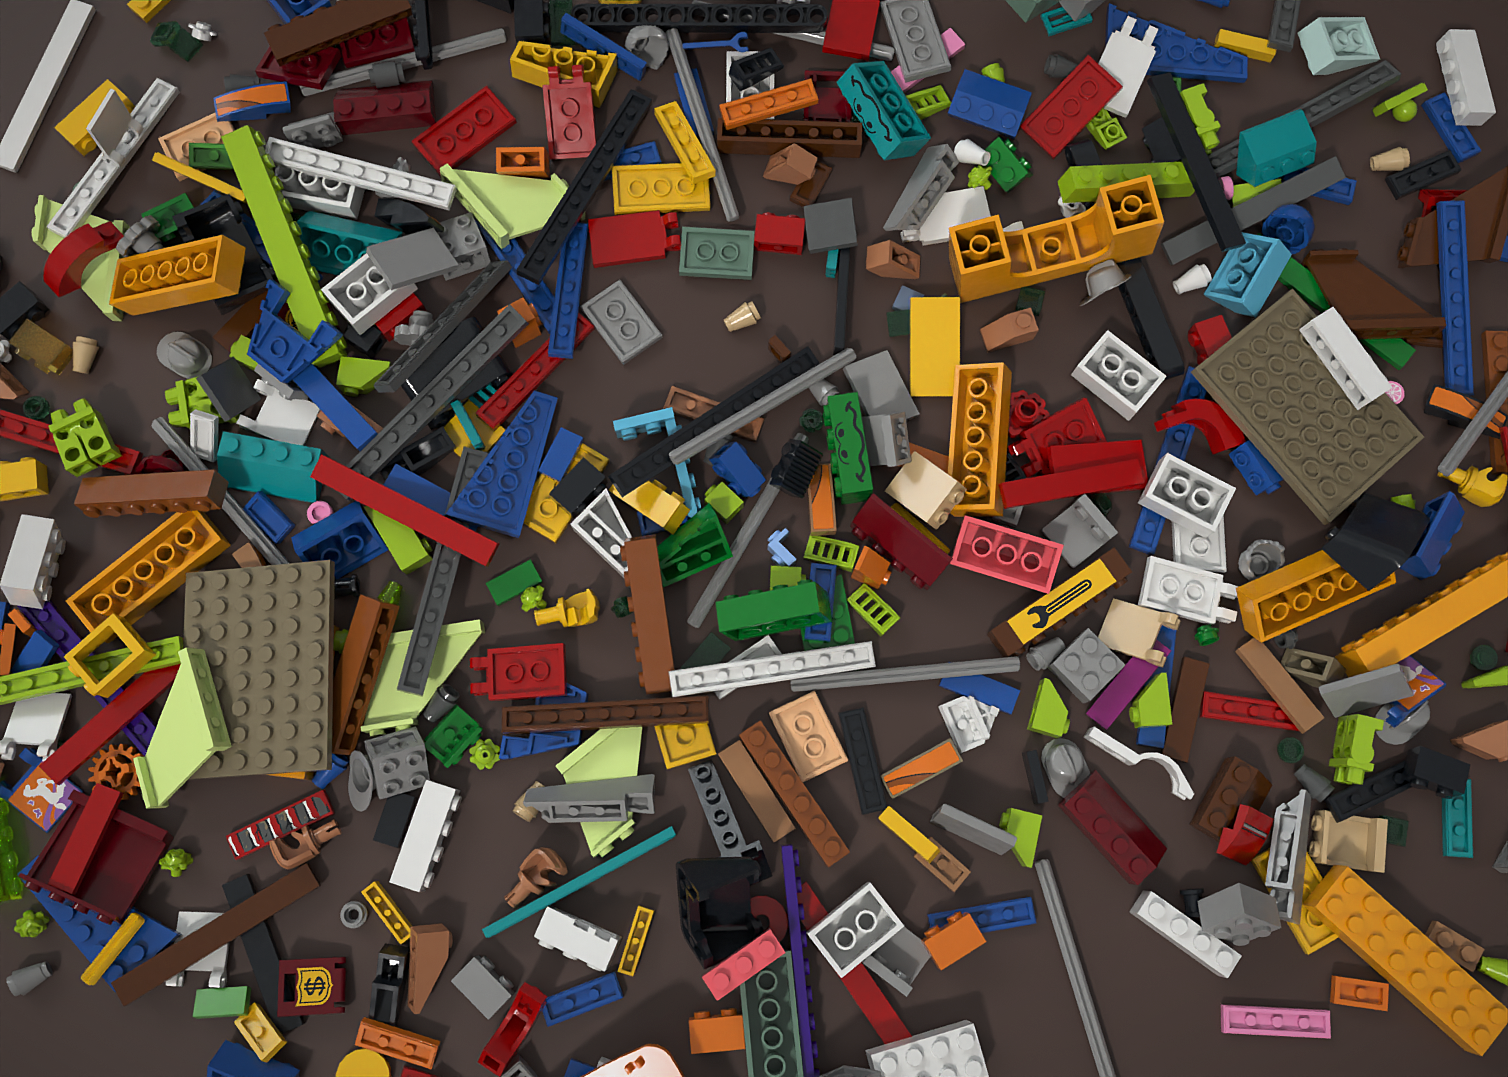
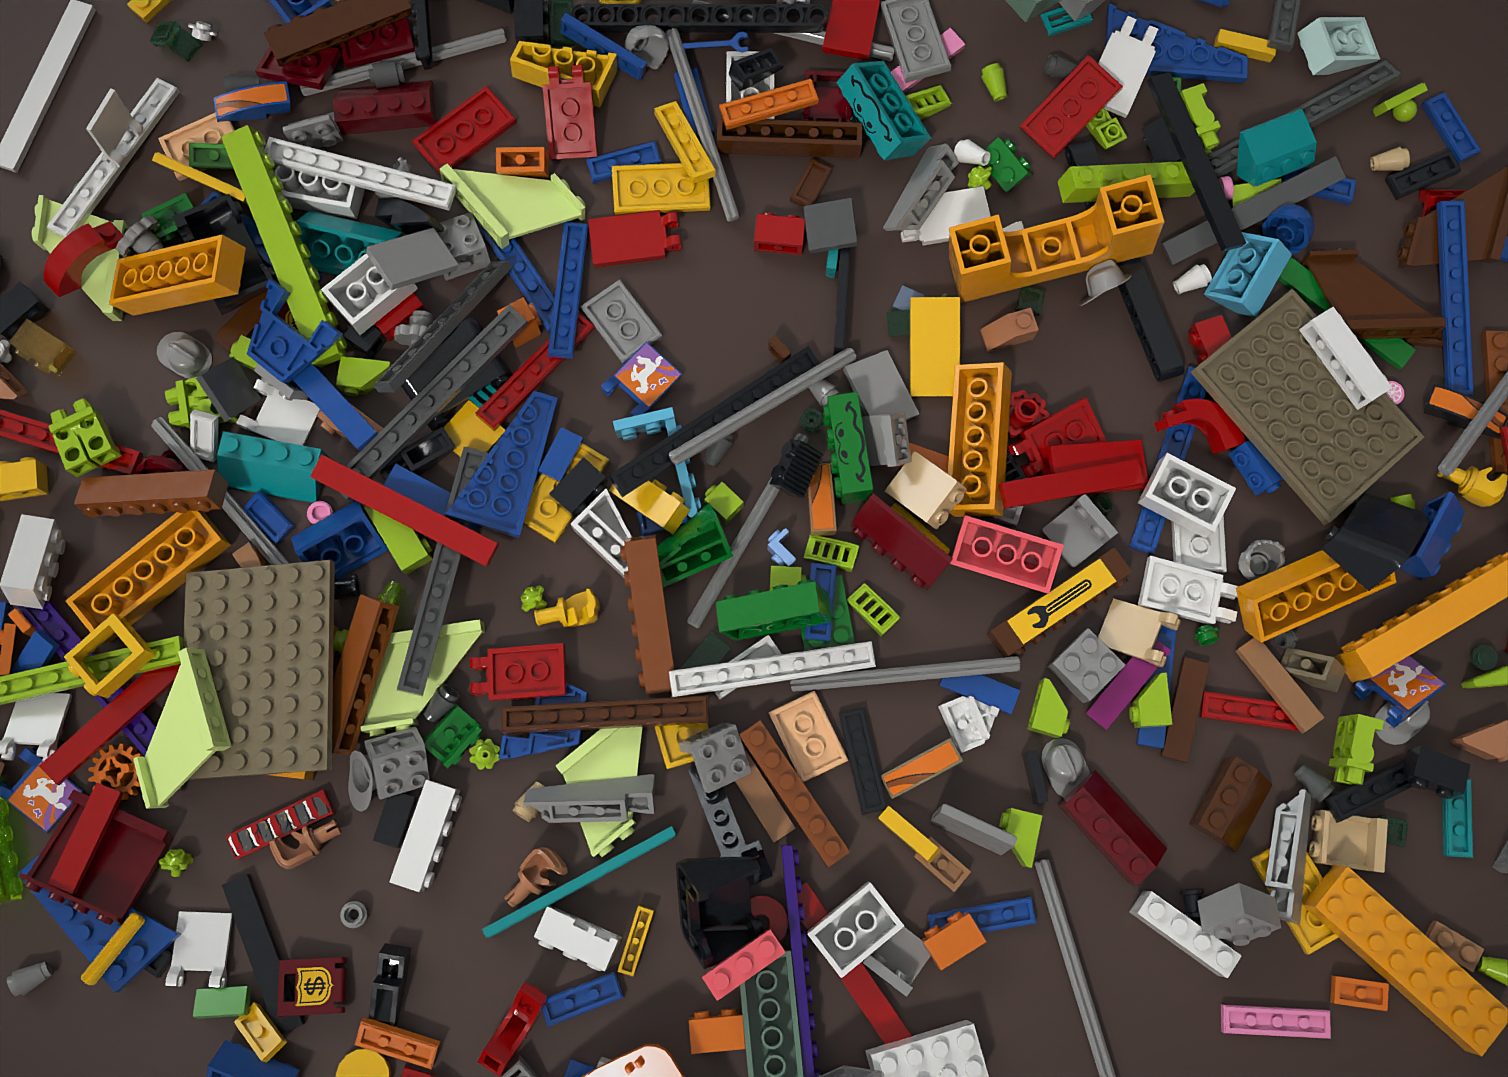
lime plant [14,910,50,938] -> none
clear green plate [23,396,50,421] -> none
yellow brick [54,79,135,156] -> none
tan cone [73,336,99,374] -> none
reddish brown tile [111,863,321,1006] -> none
blue cone [312,753,349,789] -> none
yellow piece [361,881,412,945] -> none
nougat slope [407,923,453,1014] -> none
teal tile [451,400,485,451] -> none
light grey brick [451,955,515,1020] -> none
green tile [486,559,543,606] -> none
black plate [517,89,652,285] -> none
clear green plate [611,596,633,618] -> none
nougat tile [663,386,764,443] -> none
sand green plate [679,227,755,280] -> none
blue brick [709,442,766,497] -> none
tan cone [723,301,761,332] -> none
nougat slope [763,143,817,185] -> none
orange slope [851,546,892,590] -> none
nougat slope [866,240,920,279] -> none
blue slope [948,69,1032,139] -> none
light grey cone [1026,637,1066,671] -> none
white plate [1058,197,1086,218] -> none
white brick [1071,330,1167,421] -> none
white piece [1084,727,1194,800] -> none
red slope [1216,804,1274,866] -> none
clear green plate [1277,737,1304,763] -> none
light grey tile [1319,664,1414,718] -> none
white brick [1436,29,1496,126] -> none
none -> flag [601,341,682,417]
none -> light grey bracket [678,722,751,793]

